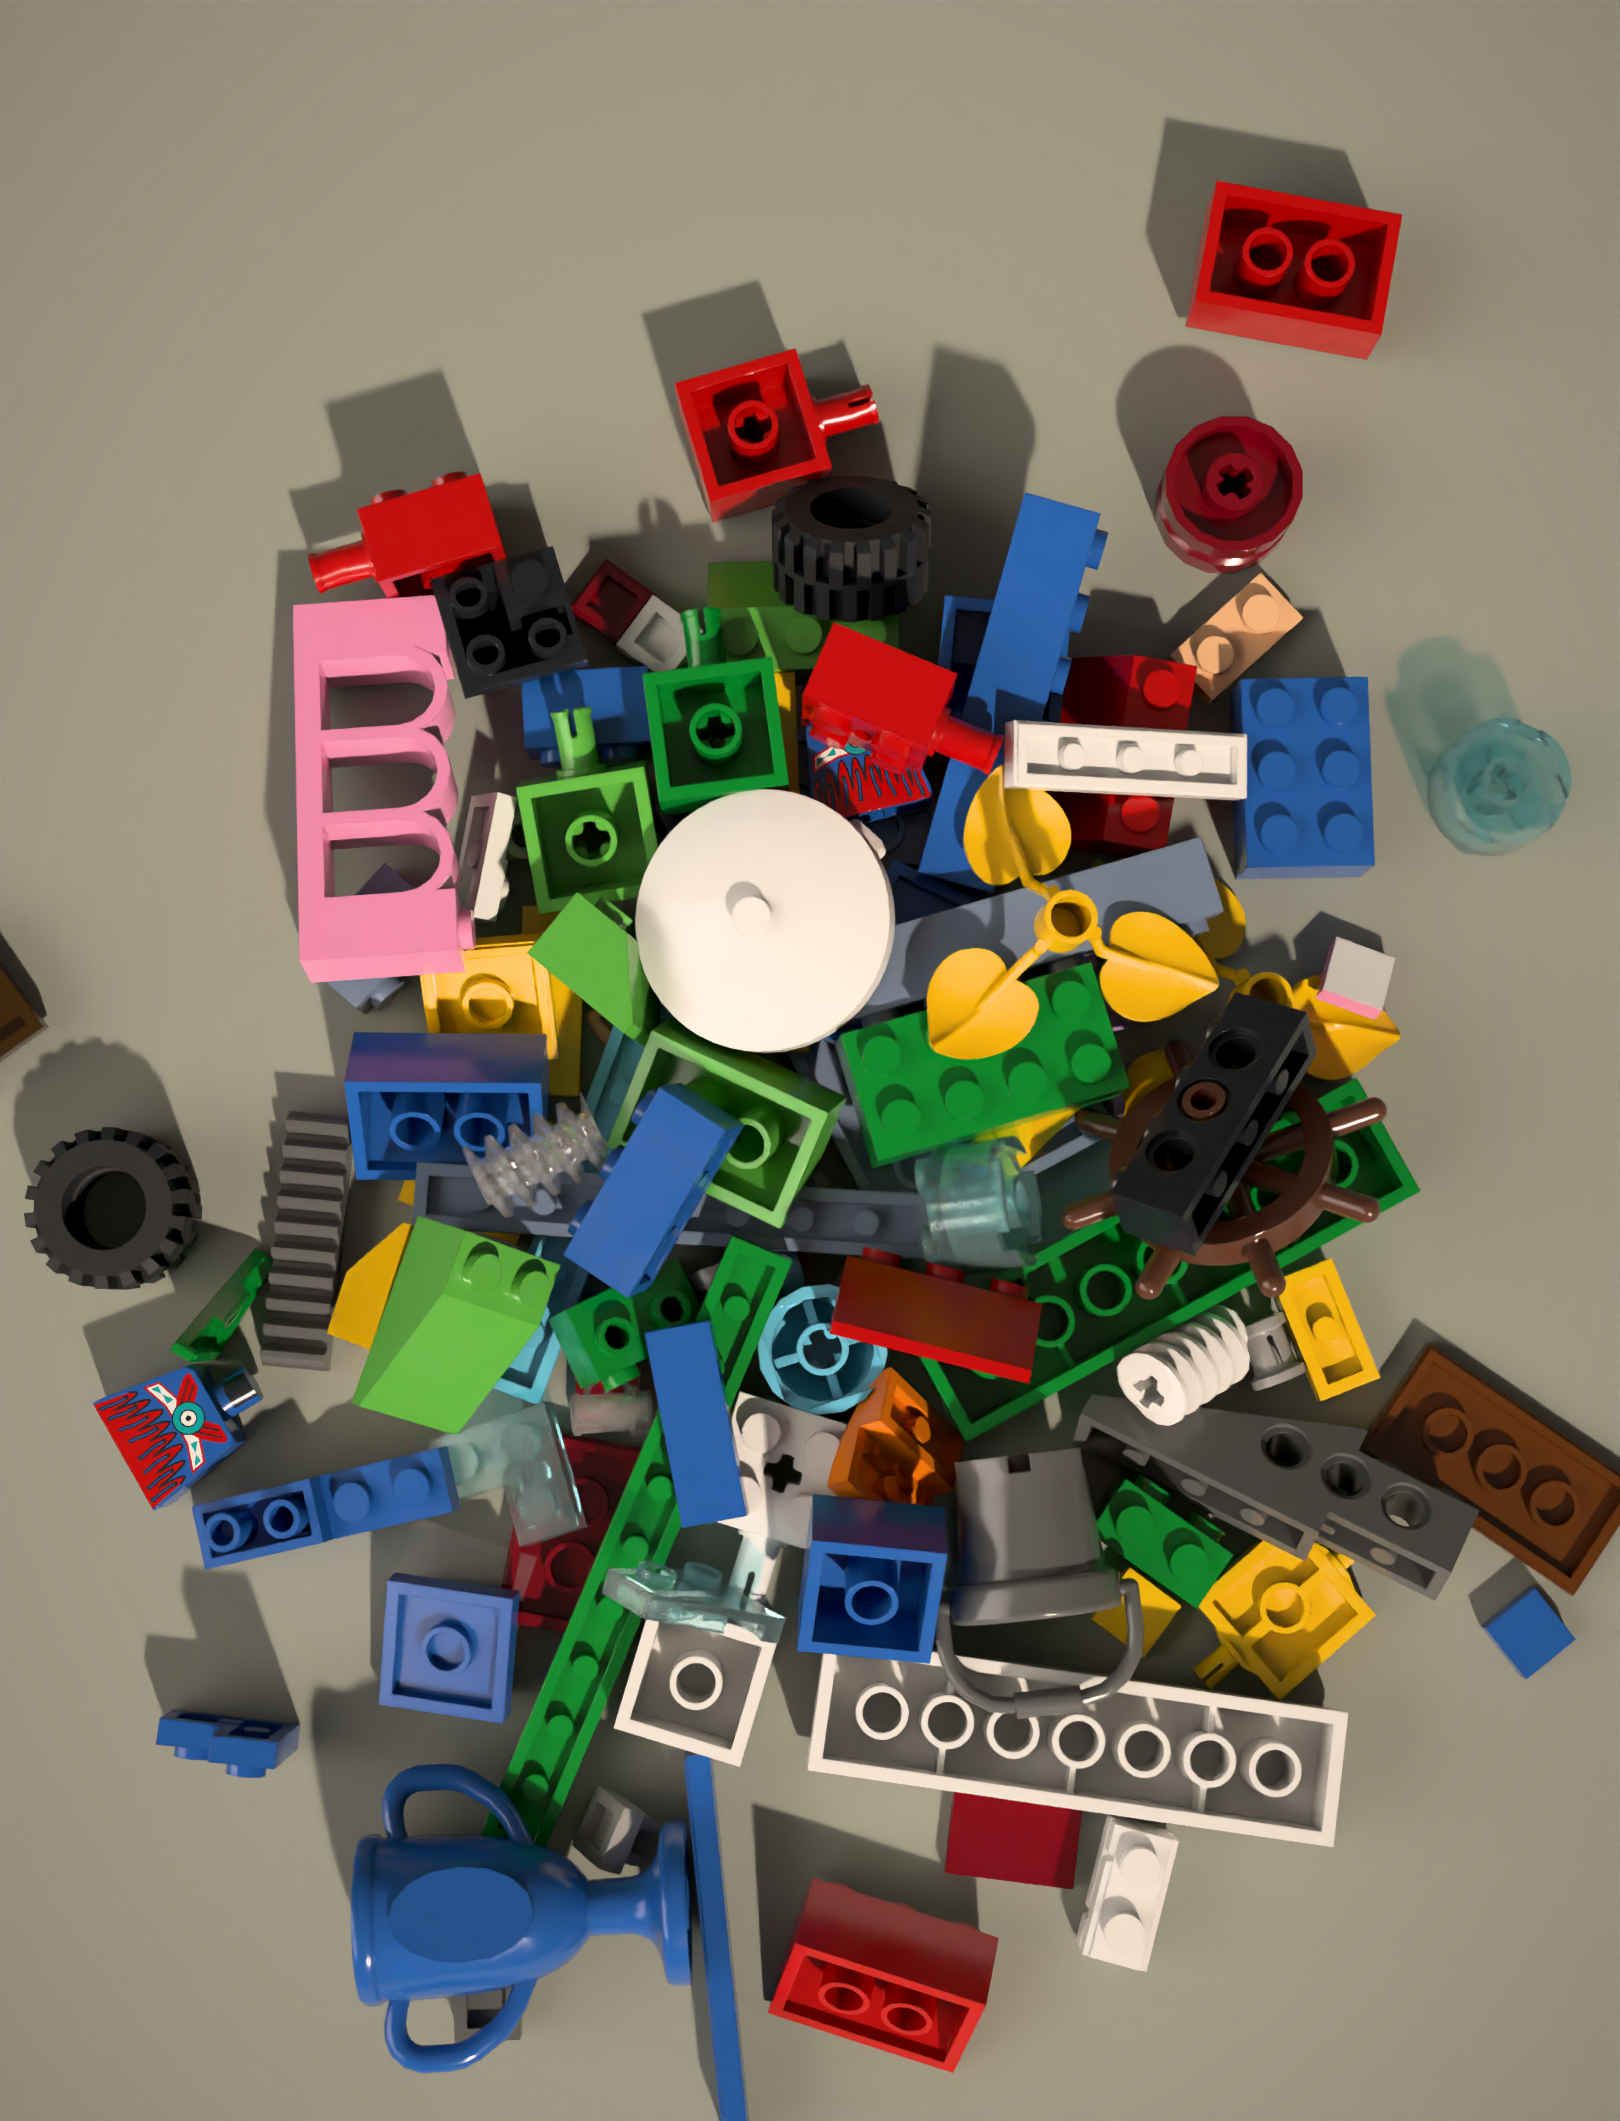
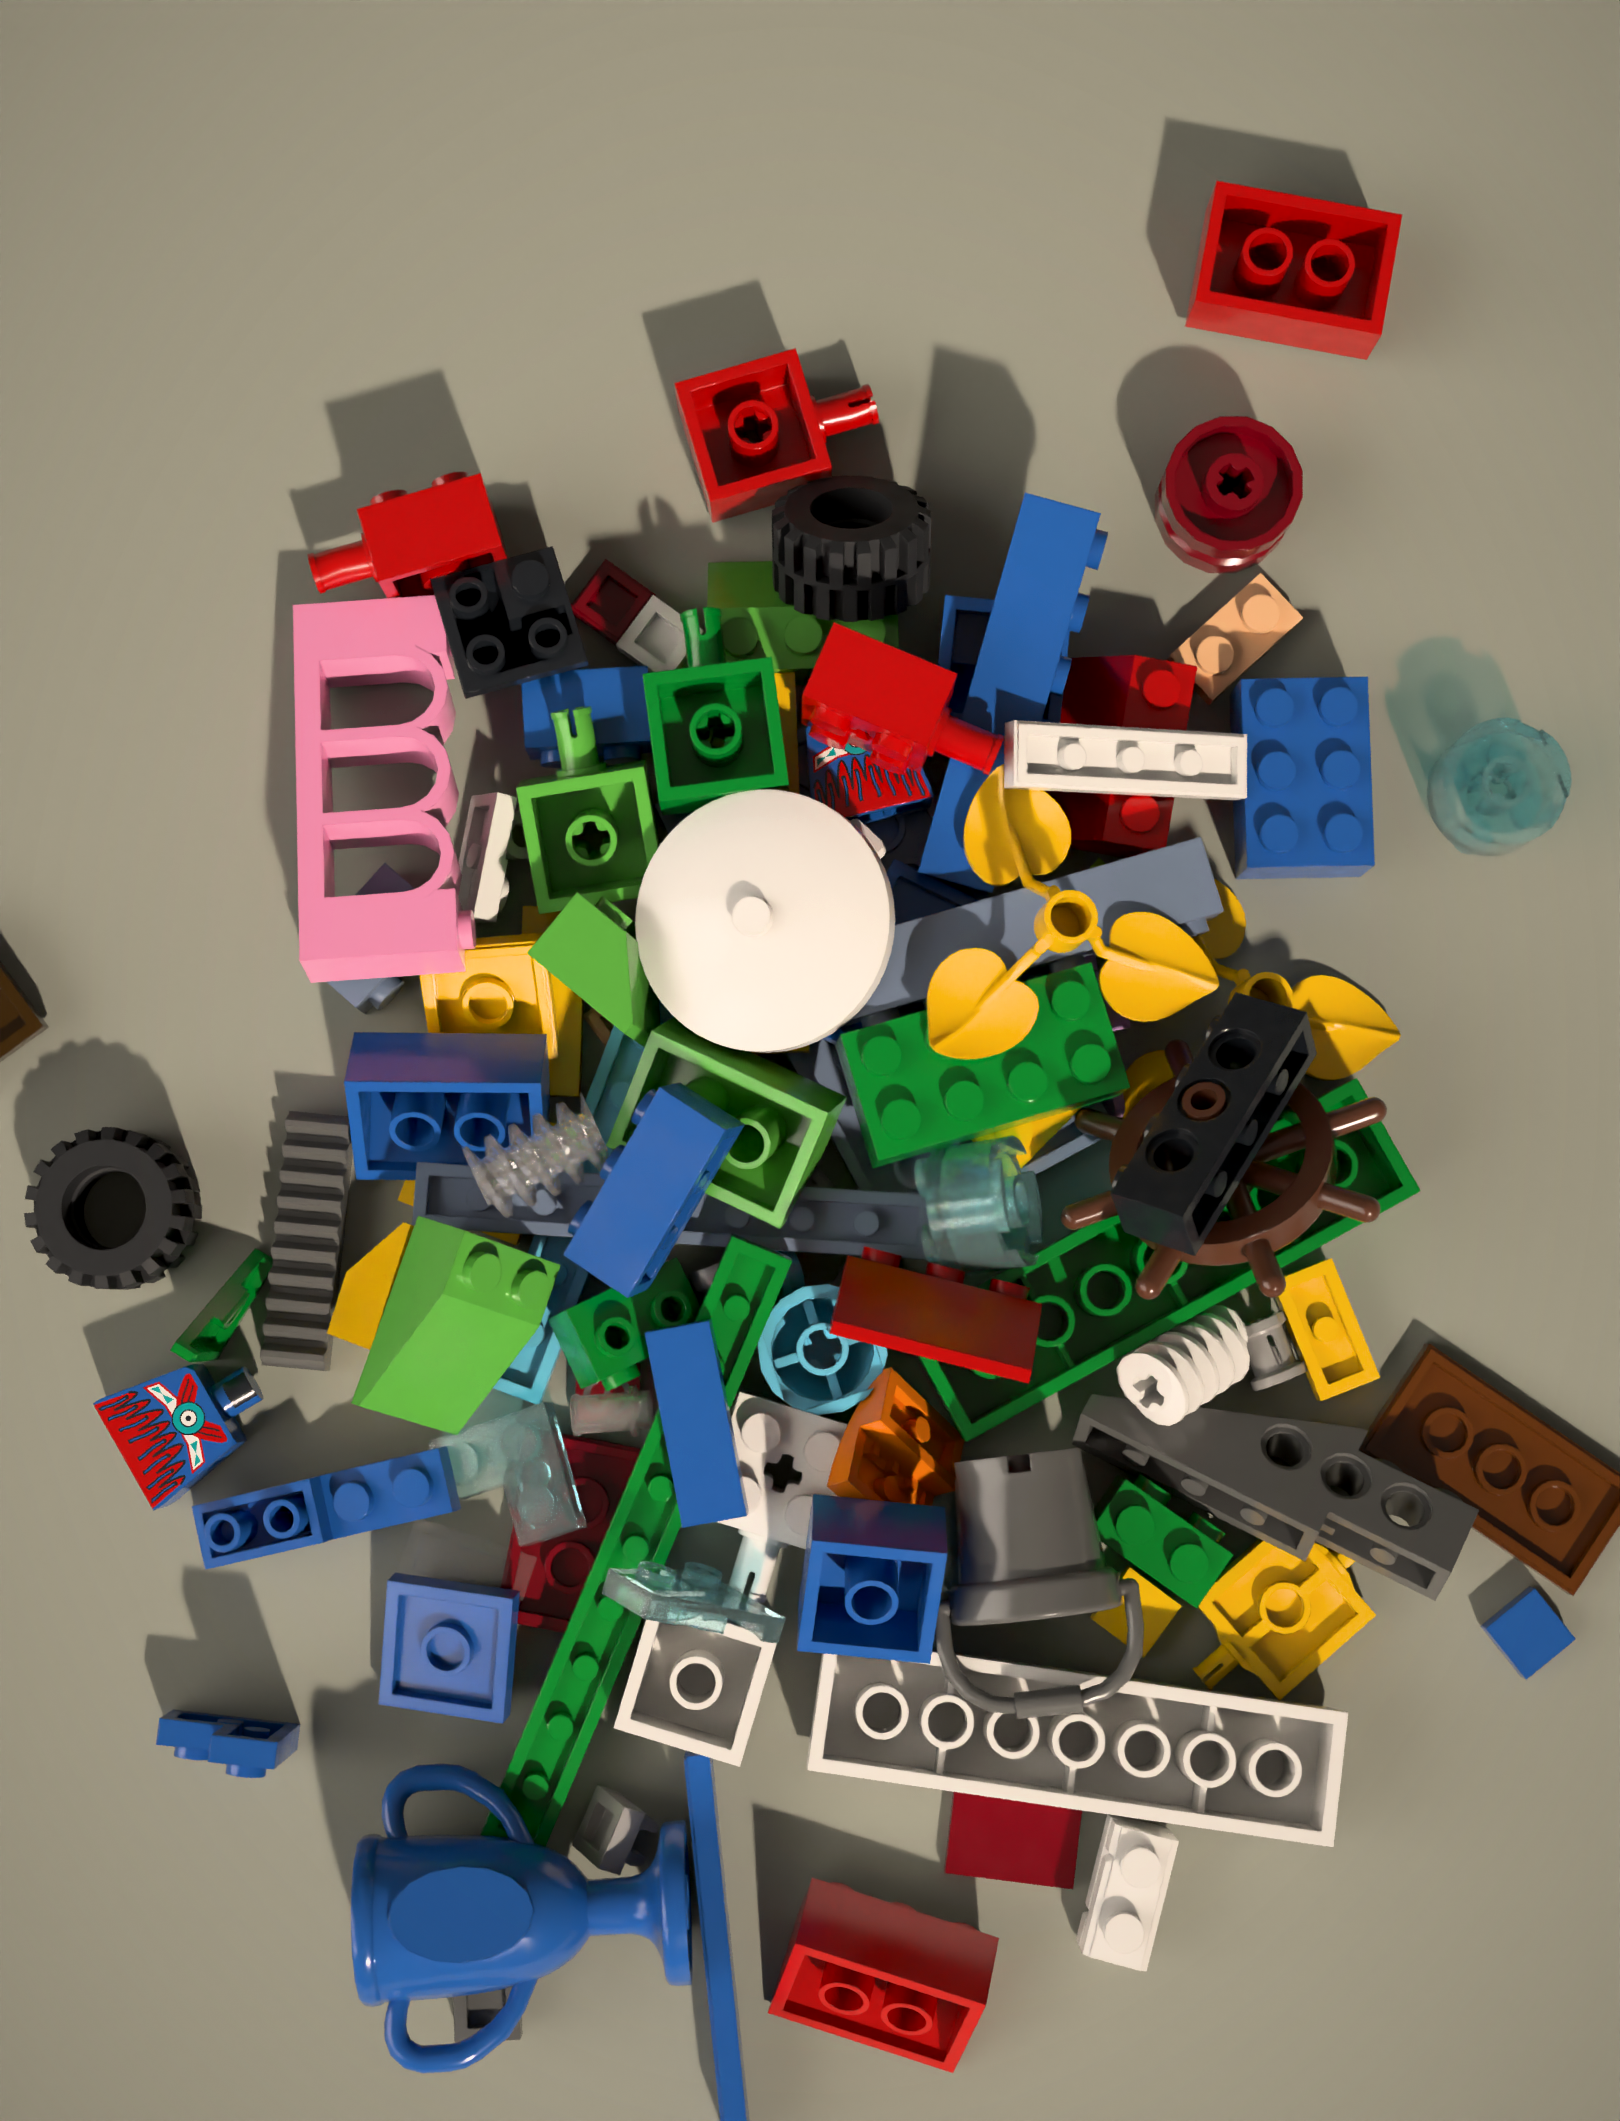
white tile [1316,936,1395,1020] -> none

